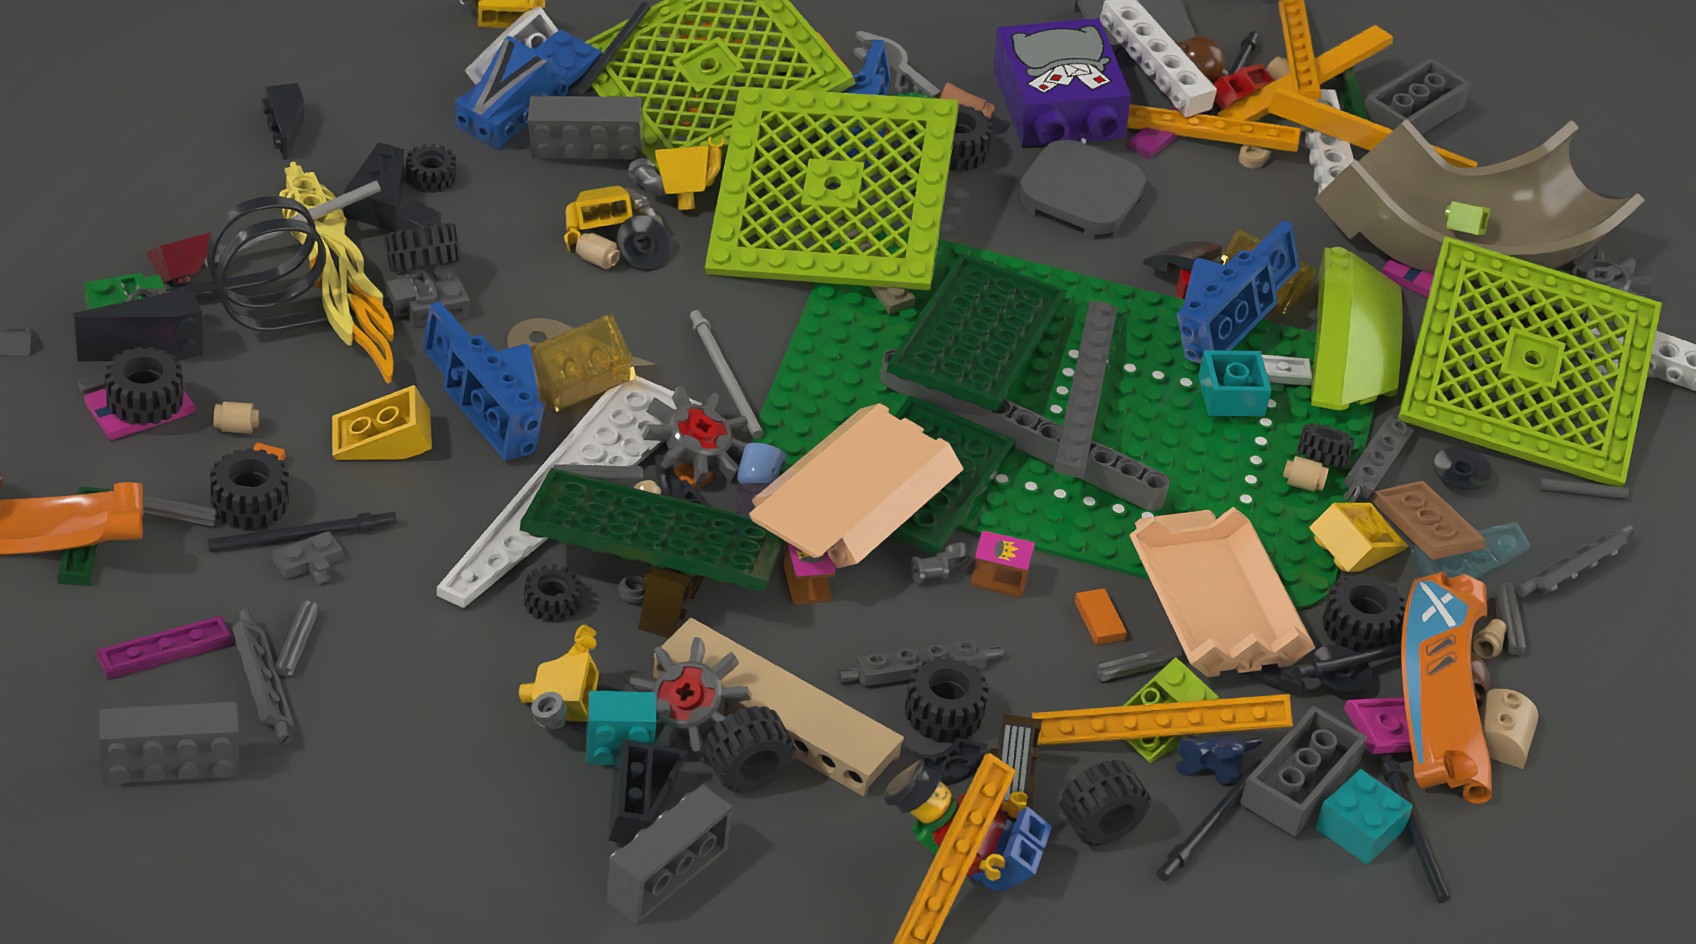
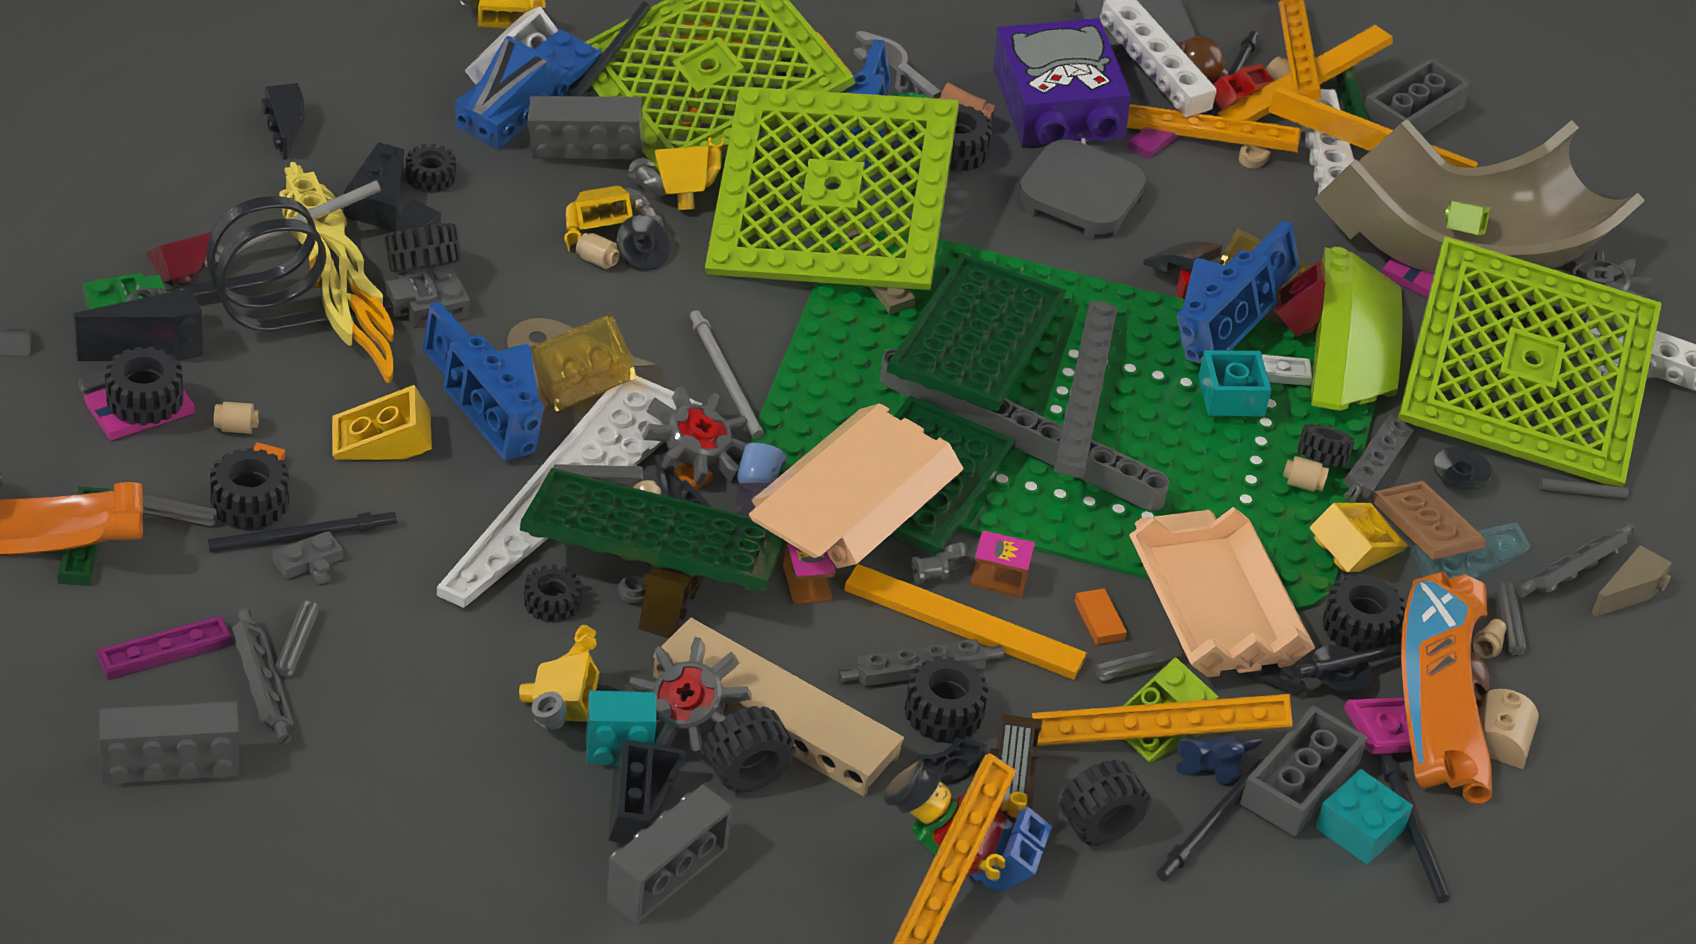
none -> light orange tile [844,564,1087,680]
none -> dark red slope [1276,259,1326,337]
none -> dark tan slope [1591,545,1672,617]

